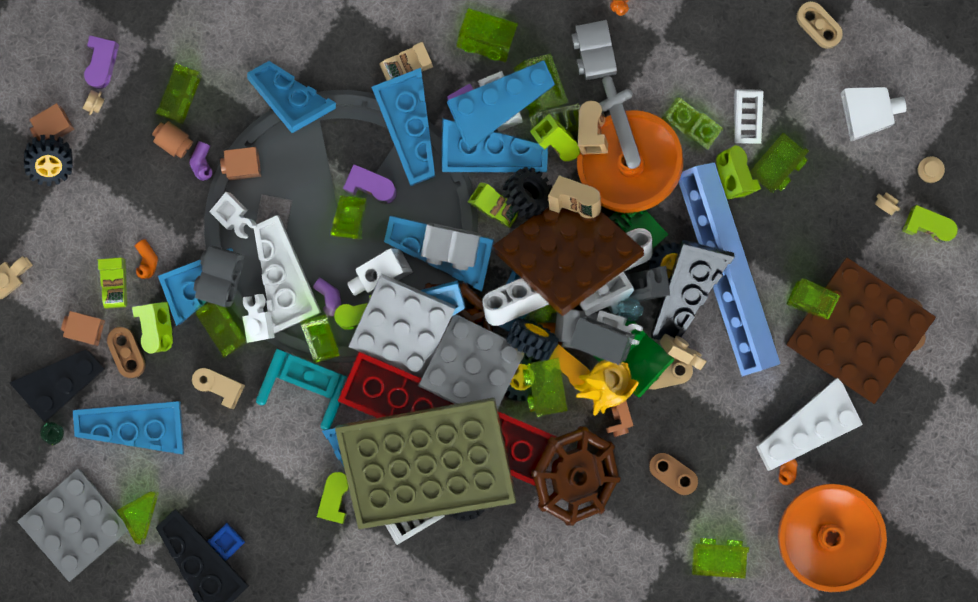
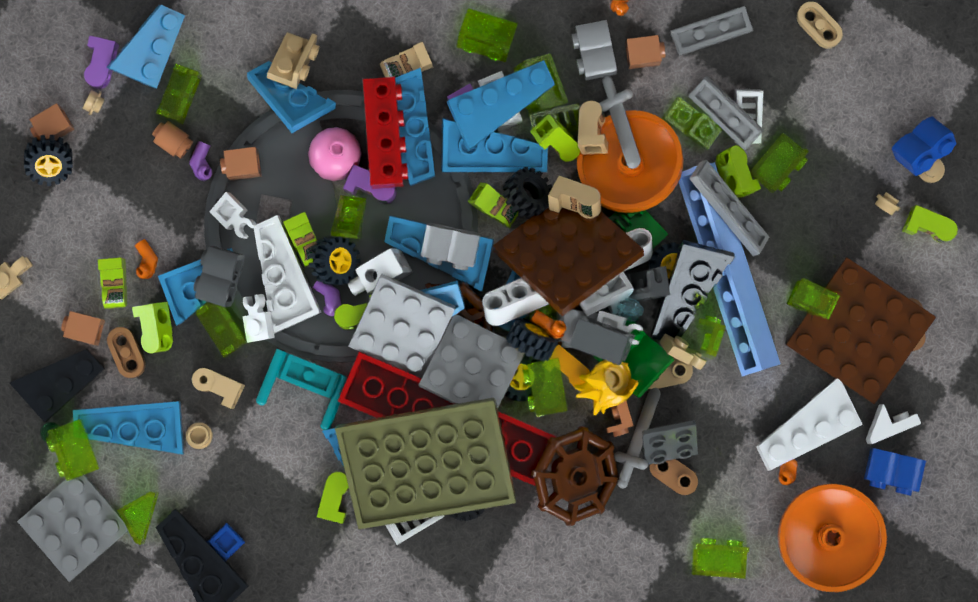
clear neon green slope [300,314,340,363] -> none
white torso [841,87,906,141] -> none
none -> clear neon green bracket [46,419,100,481]
none -> dark azure wing [106,5,185,88]
none -> tan plate [186,423,213,449]
none -> tan bracket [267,32,320,89]
none -> lime leg [283,212,318,267]
none -> bright pink cylinder [308,127,361,181]
none -> black wheel [309,237,361,285]
none -> red brick [363,77,408,189]
none -> orange arm [530,310,566,339]
none -> light grey sword [614,388,660,489]
none -> nougat brick [625,35,665,69]
none -> dark grey bracket [642,420,698,465]
none -> light grey tile [670,6,753,56]
none -> light grey tile [689,76,764,150]
none -> light grey tile [689,160,769,256]
none -> clear neon green bracket [696,315,726,360]
none -> blue brick [864,448,926,496]
none -> white slope [866,404,921,444]
none -> blue brick [892,116,956,176]

